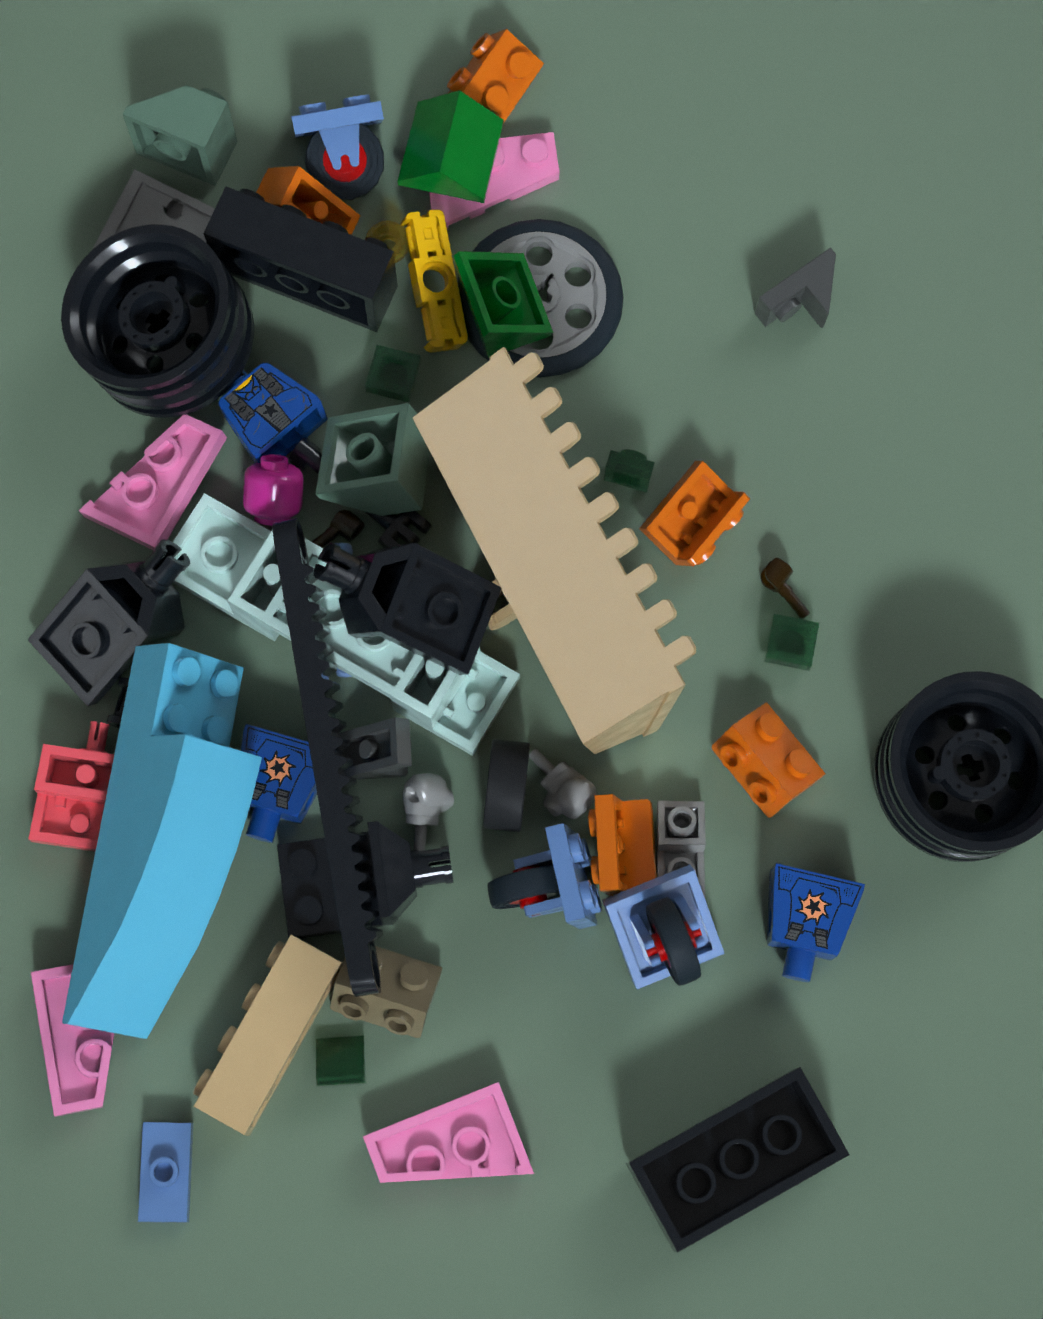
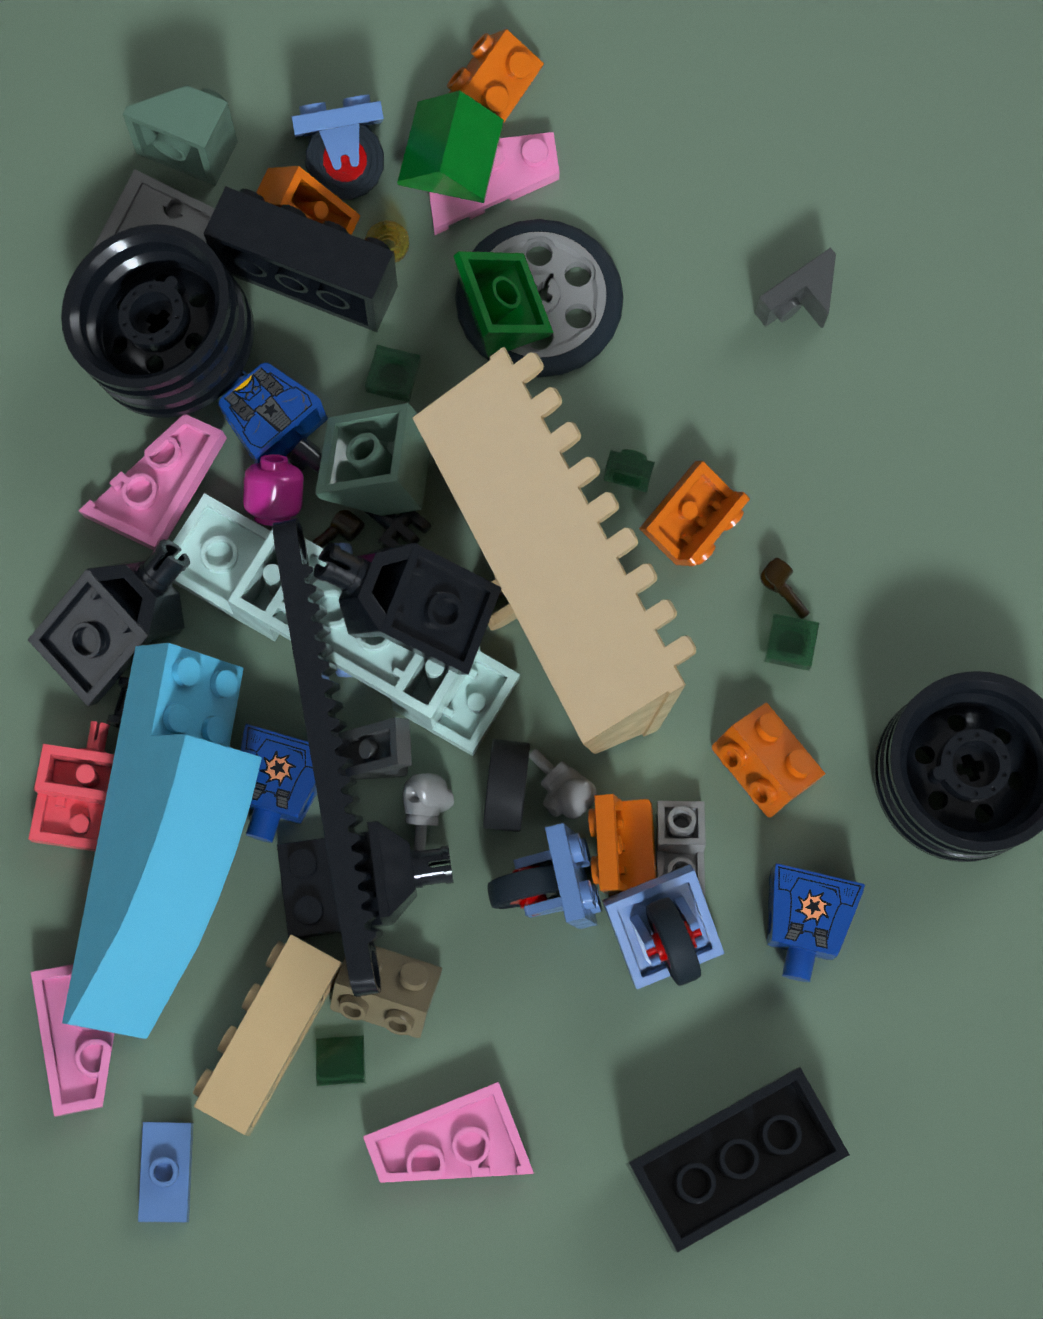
yellow piece [400,209,468,353] -> none

